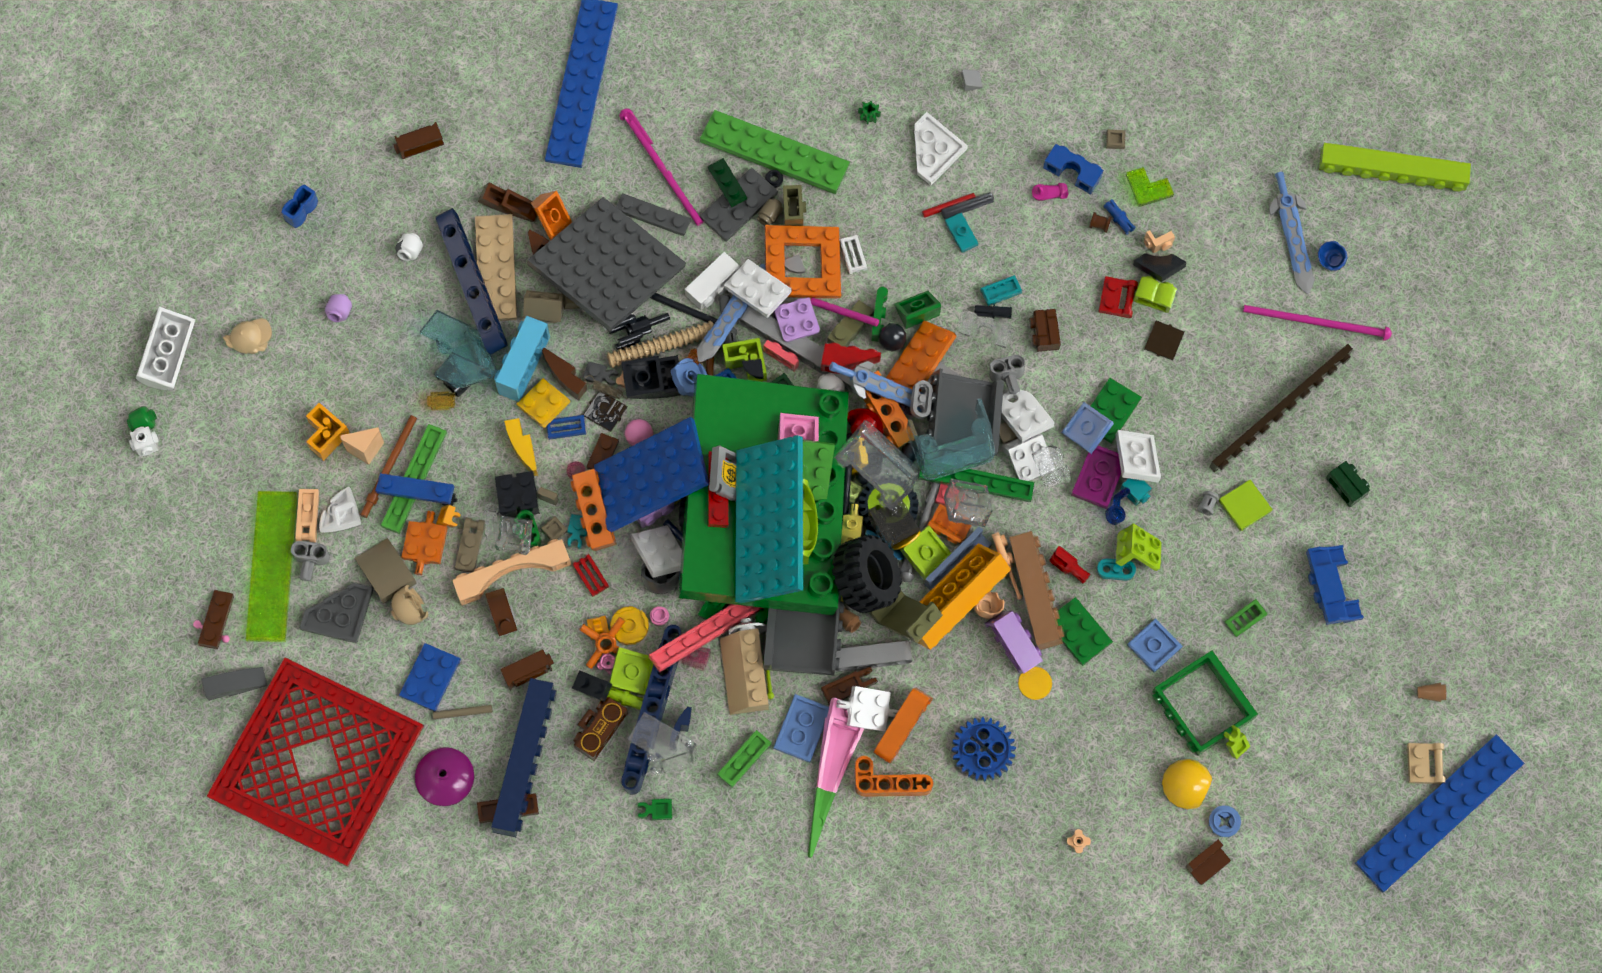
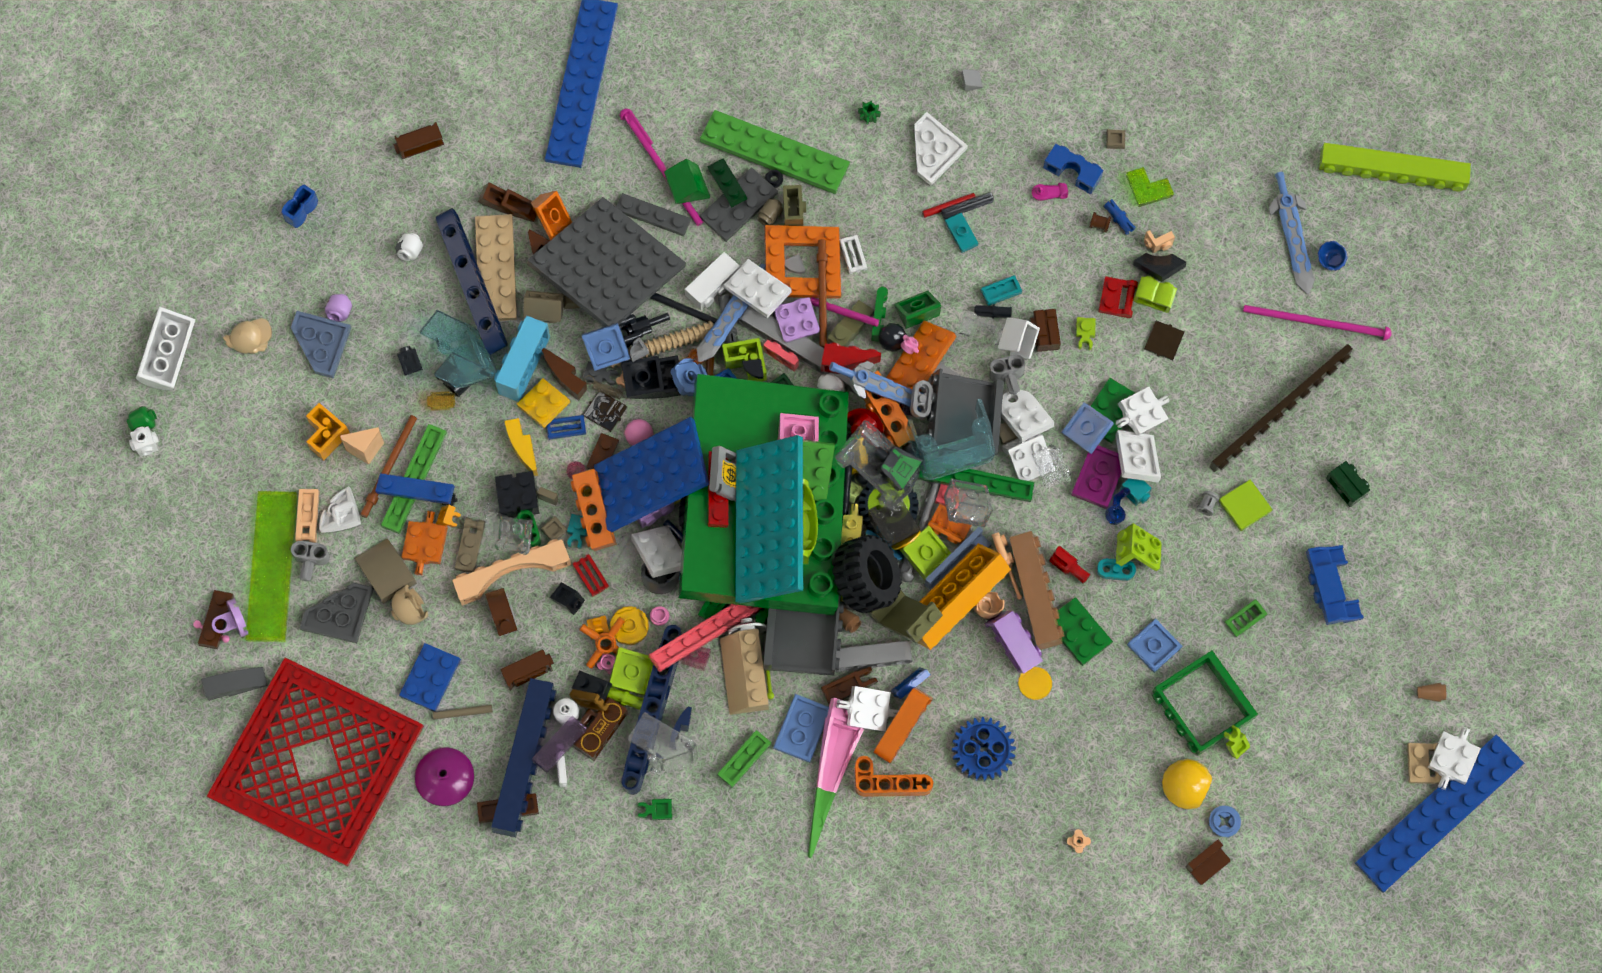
none -> lavender tile [211,598,248,637]
none -> sand blue plate [291,311,352,379]
none -> black bracket [397,345,423,376]
none -> clear purple plate [532,716,587,773]
none -> black bracket [550,582,585,615]
none -> white head [553,698,579,726]
none -> white tile [555,744,567,788]
none -> pearl gold tile [569,689,609,711]
none -> medium blue tile [582,323,631,371]
none -> light grey tile [630,337,649,362]
none -> green slope [664,158,710,204]
none -> dark orange bar [816,239,828,348]
none -> torso [873,446,923,491]
none -> blue tile [891,667,931,699]
none -> bright pink plate [901,335,919,354]
none -> white piece [998,317,1040,359]
none -> lime plate [1076,317,1096,350]
none -> white plate [1116,387,1169,436]
none -> white plate [1428,727,1481,790]

